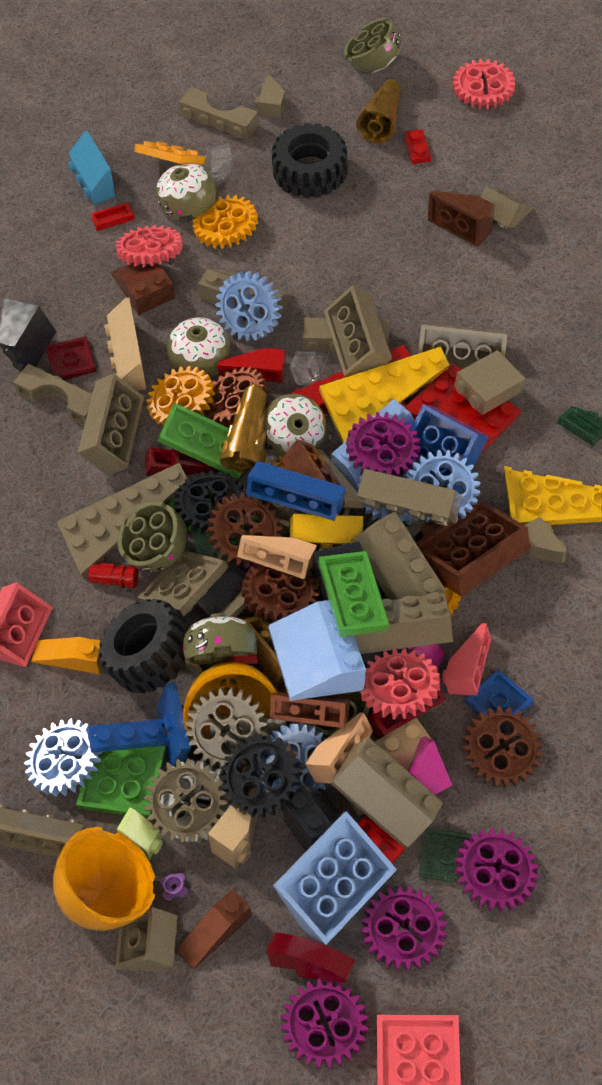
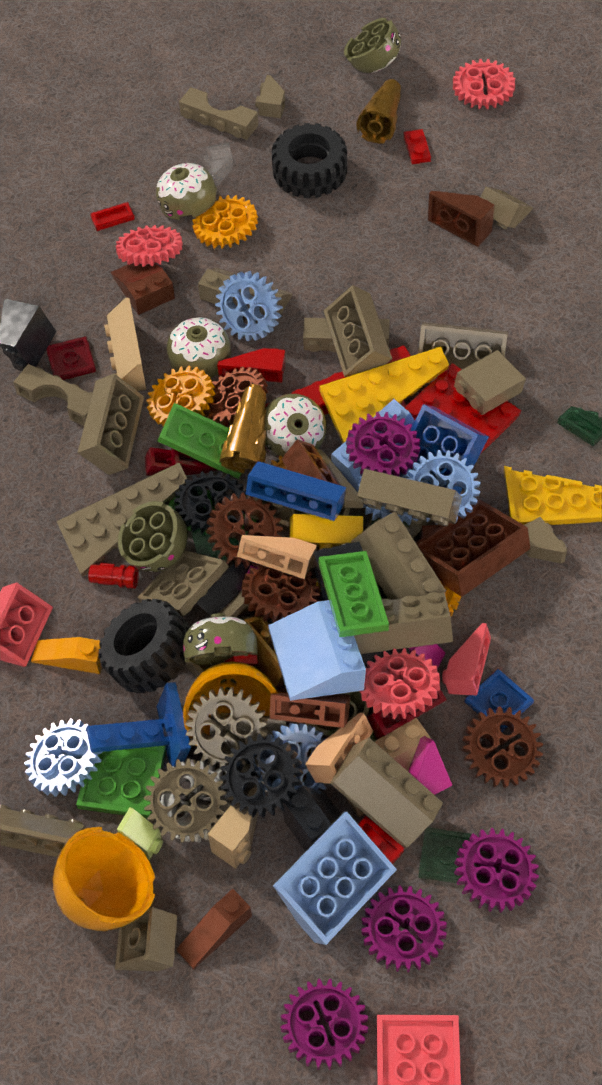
dark azure slope [68,131,116,205] -> none
light orange plate [134,141,206,165] -> none
medium lavender plate [160,873,188,901] -> none
dark red slope [266,932,355,983] -> none
clear slope [290,351,329,385] -> none

